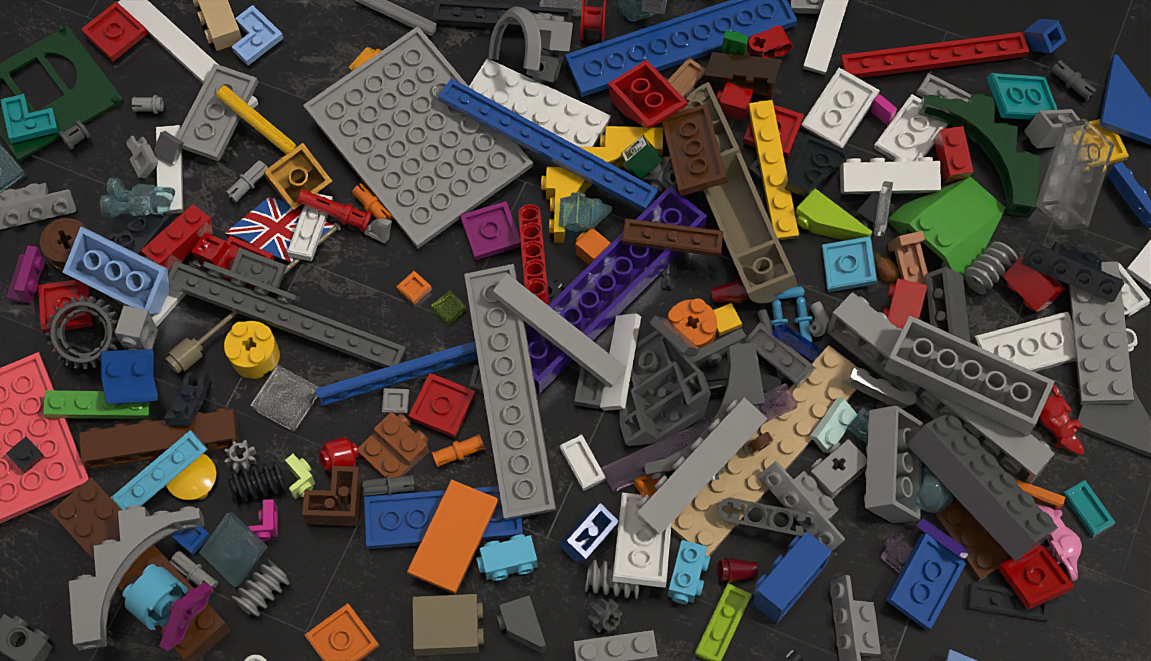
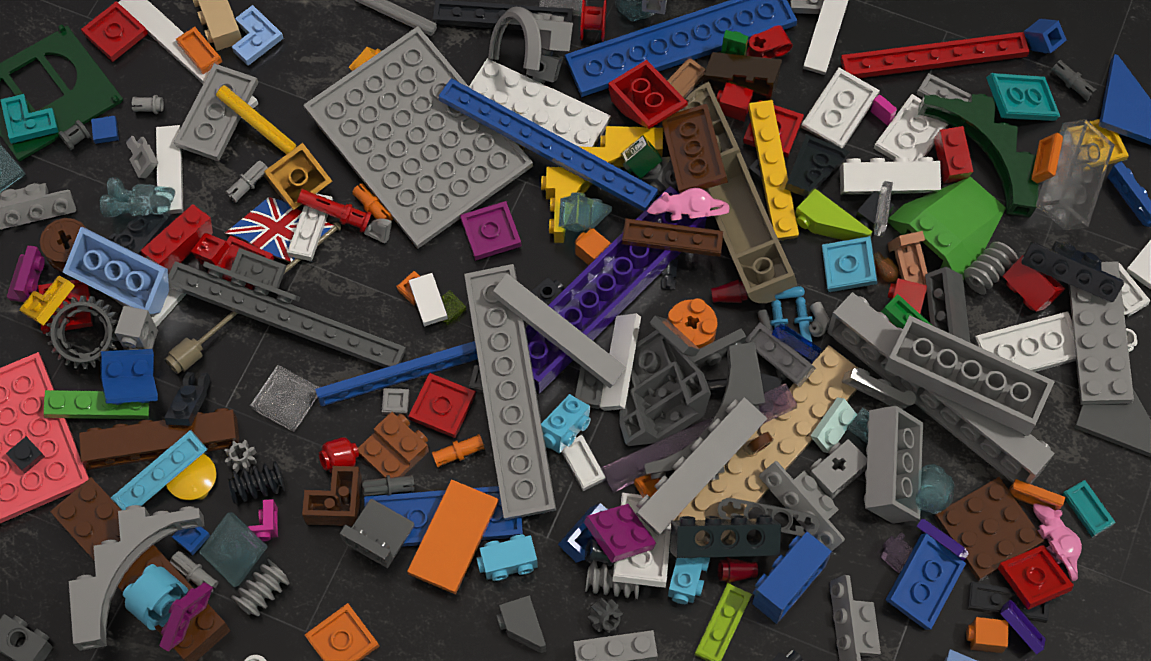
dark grey tile [153,131,184,164] -> none
yellow brick [224,321,280,379] -> none
yellowish green bracket [285,454,315,499] -> none
dark tan brick [413,594,484,656] -> none
red beam [518,204,549,305] -> none
yellow tile [713,303,742,336] -> none
dark grey brick [907,413,1058,562] -> none
light grey slope [1024,109,1085,148] -> none
red animal [1038,384,1084,455] -> none
none -> yellow tile [19,276,75,326]
none -> blue tile [91,116,119,144]
none -> orange tile [176,27,222,74]
none -> dark grey bracket [340,499,415,568]
none -> white tile [409,273,448,326]
none -> medium azure brick [541,394,591,453]
none -> magenta plate [584,504,656,563]
none -> black bush [585,538,615,567]
none -> bright pink animal [647,188,730,220]
none -> black brick [670,515,781,558]
none -> green plate [881,294,933,329]
none -> orange brick [966,617,1008,653]
none -> dark purple tile [1001,600,1046,655]
none -> orange tile [1031,132,1063,184]

